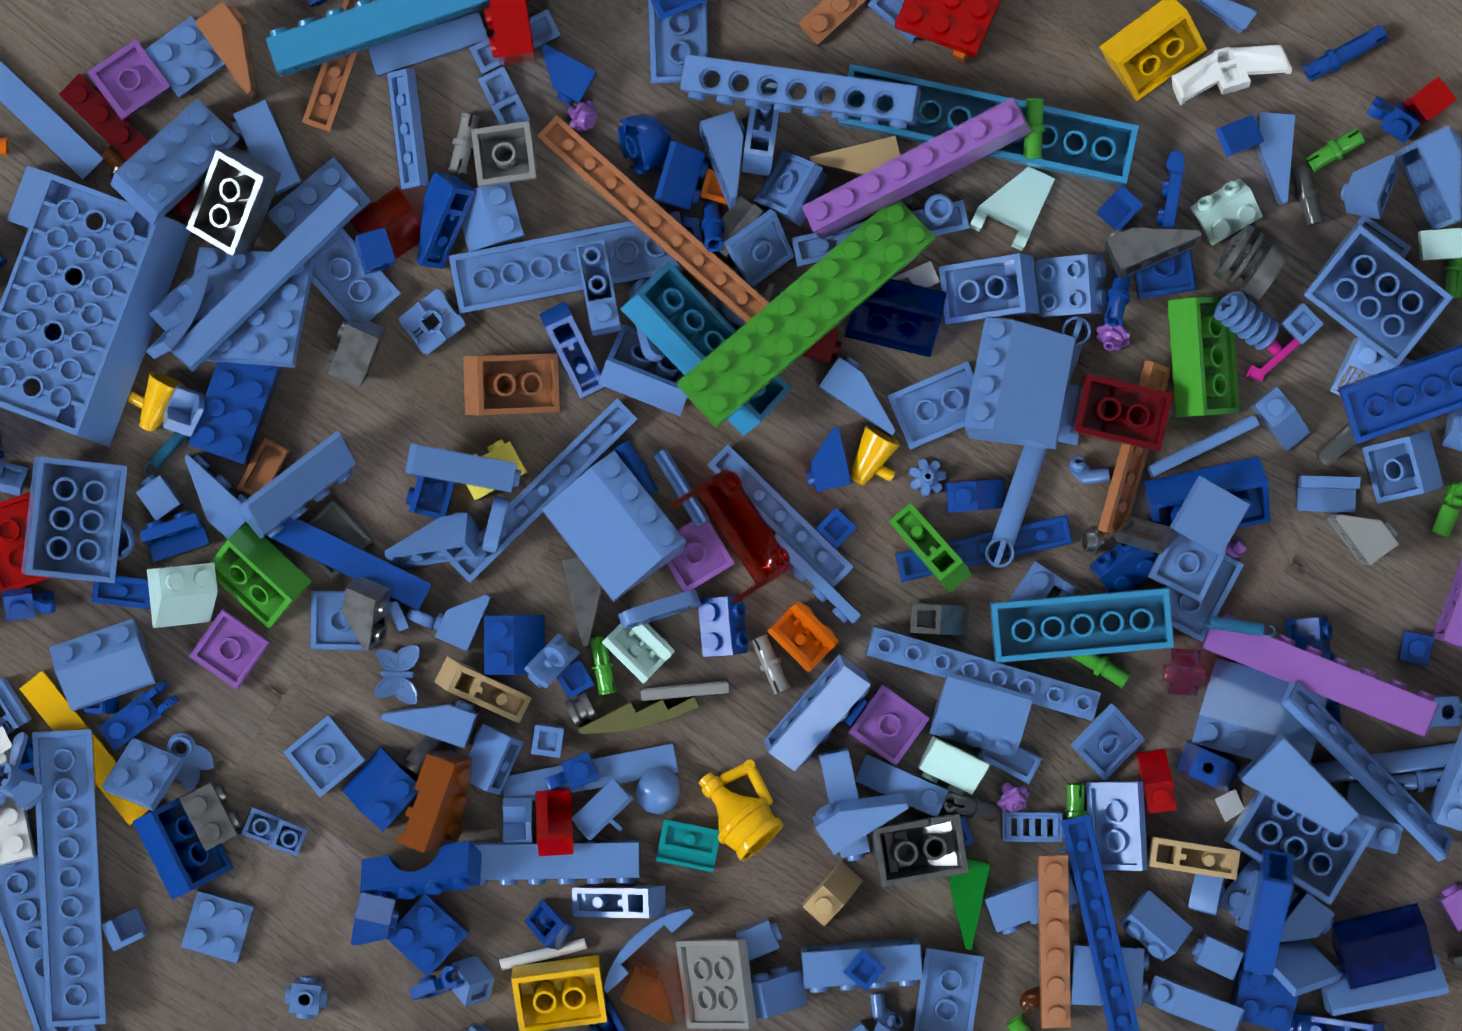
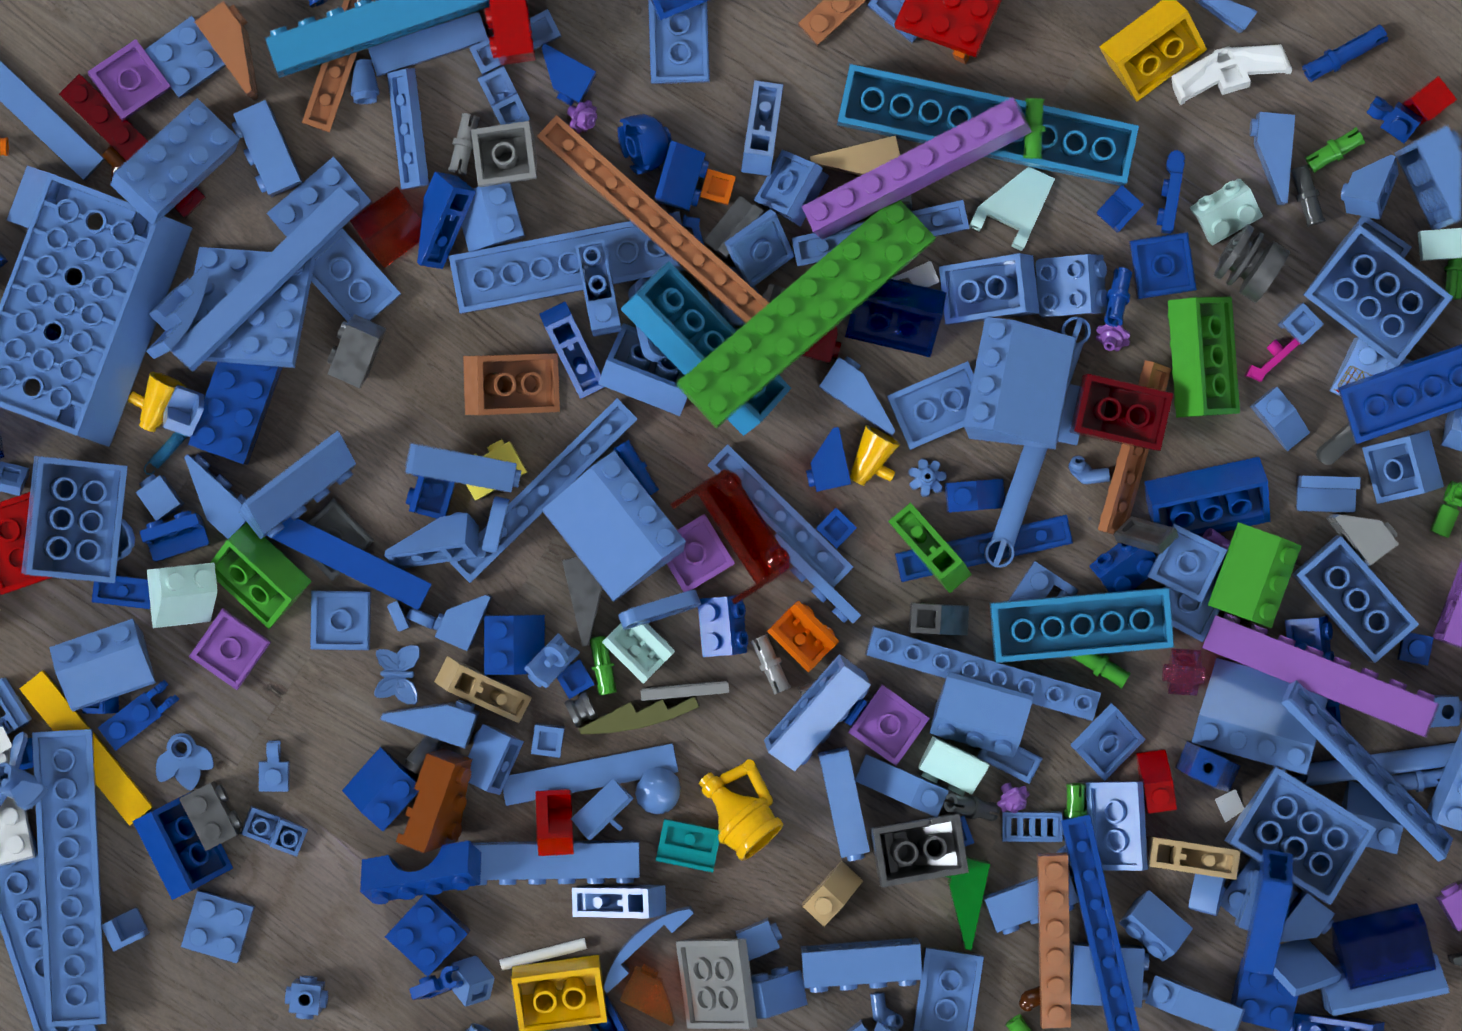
blue plate [2,587,55,621] -> none
medium blue plate [102,738,184,811] -> none
flat silver brick [186,147,282,256] -> none
nougat tile [237,437,291,496] -> none
medium blue plate [283,714,366,797] -> none
flat silver slope [342,577,391,651] -> none
blue slope [351,892,399,946] -> none
blue panel [354,228,395,275] -> none
medium blue piece [398,288,466,356] -> none
medium blue panel [502,798,533,844] -> none
blue slope [524,899,577,950] -> none
blue plate [545,751,599,790] -> none
medium blue axle [654,449,710,527] -> none
medium blue brick [680,54,921,129] -> none
medium blue slope [699,111,746,210] -> none
blue pin [701,202,725,252] -> none
medium blue slope [813,793,909,855] -> none
blue plate [843,949,885,991] -> none
medium blue tile [924,194,954,224] -> none
flat silver plate [1081,526,1104,555] -> none
flat silver slope [1105,228,1202,280] -> none
medium blue tile [1146,415,1260,477] -> none
medium blue tile [1170,476,1250,556] -> none
medium blue slope [1191,933,1244,980] -> none
dark azure piece [1199,616,1275,637] -> none
medium blue piece [1213,291,1279,350] -> none
blue slope [1215,114,1264,157] -> none
medium blue slope [1238,734,1359,835] -> none
none -> medium blue plate [259,740,289,792]
none -> medium blue cone [350,59,380,104]
none -> bright green slope [1208,522,1302,628]
none -> medium blue brick [1292,536,1419,663]

